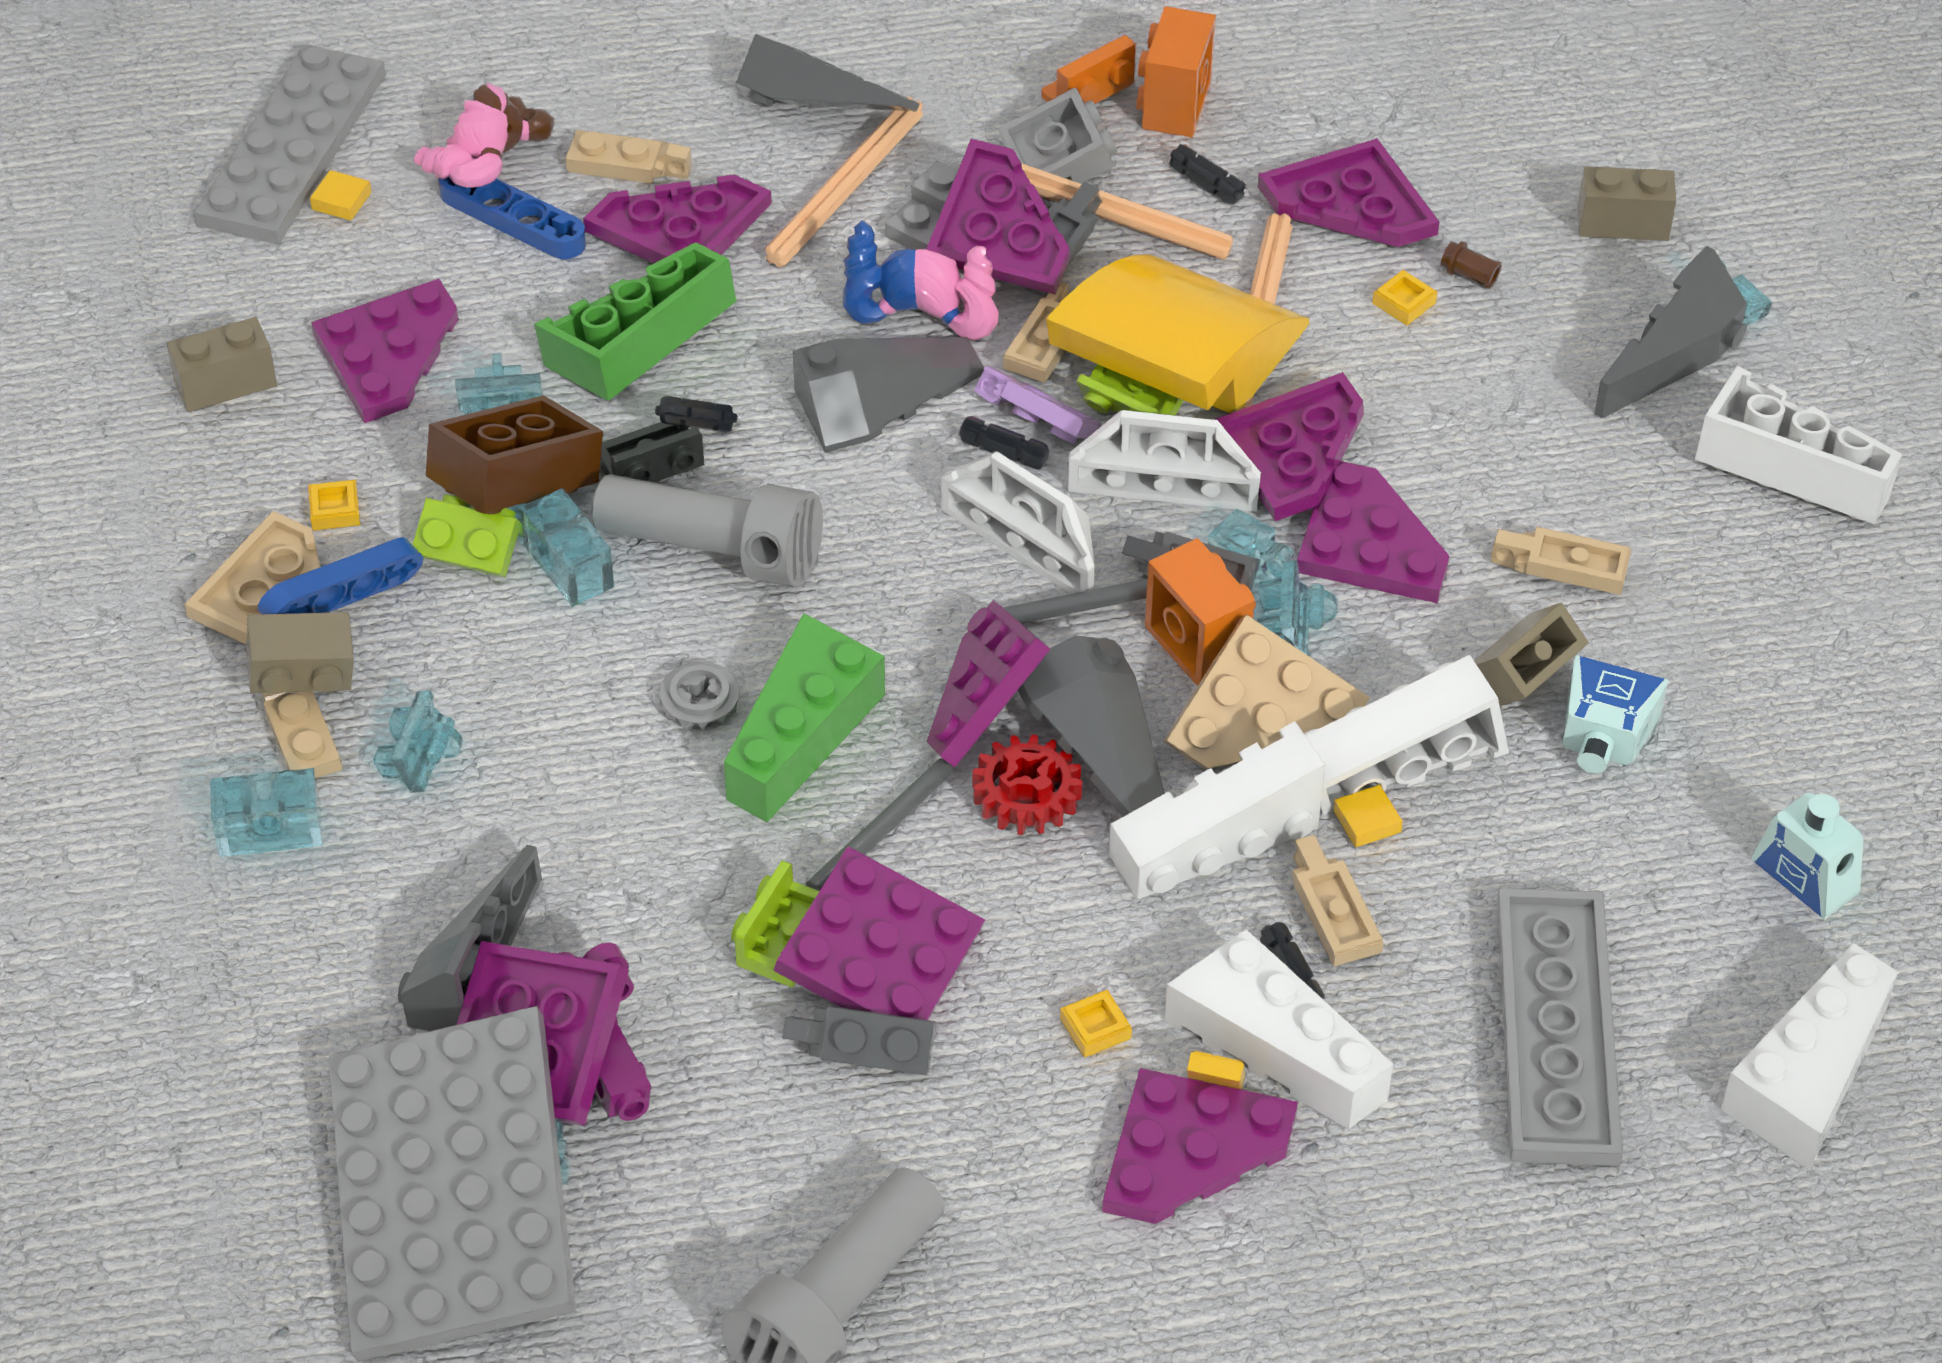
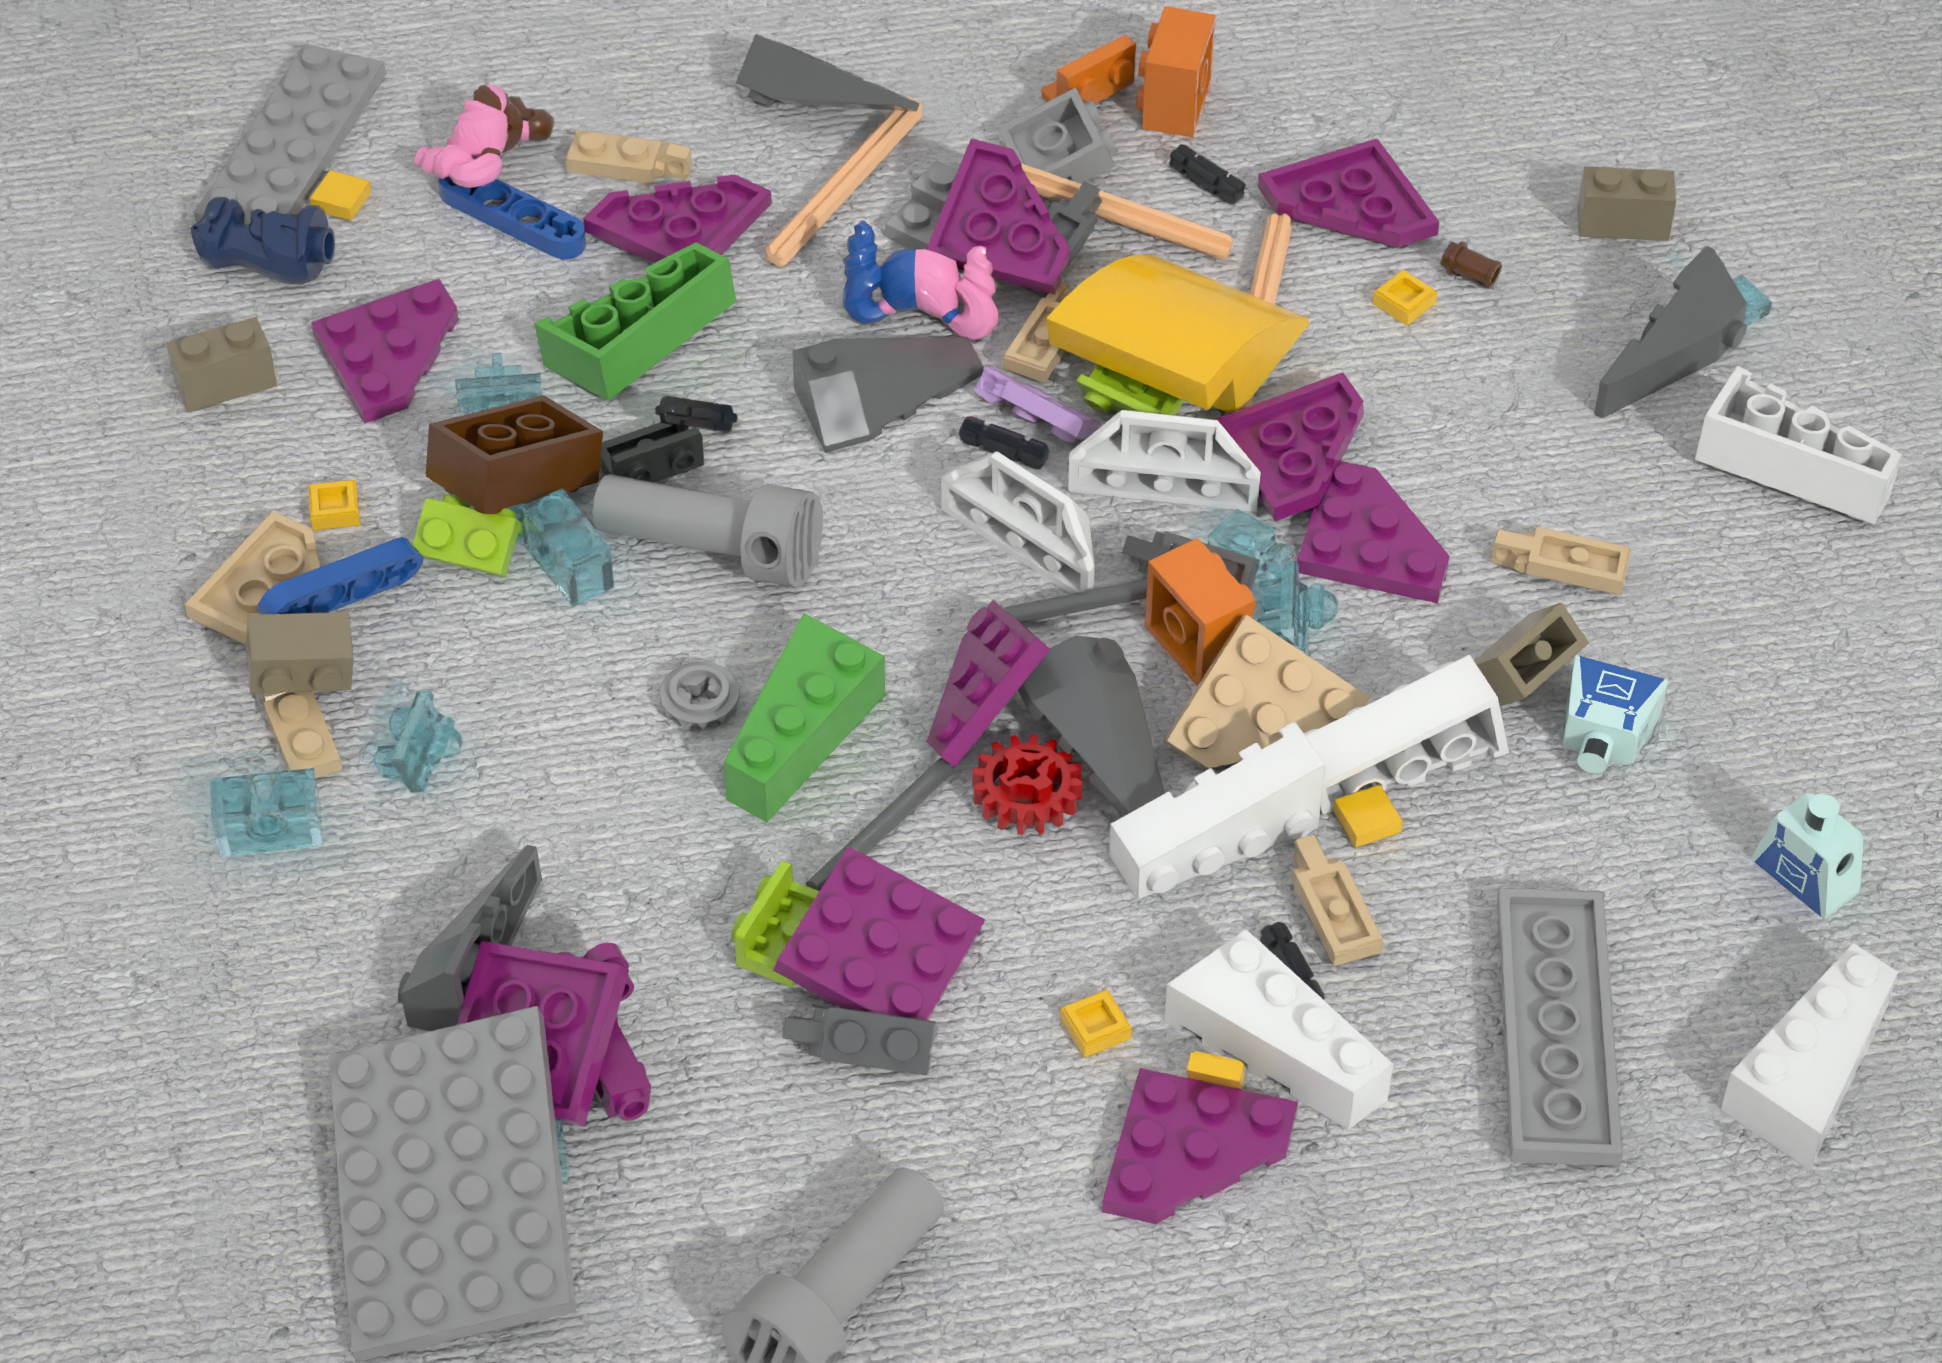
none -> dark blue animal [190,197,335,285]

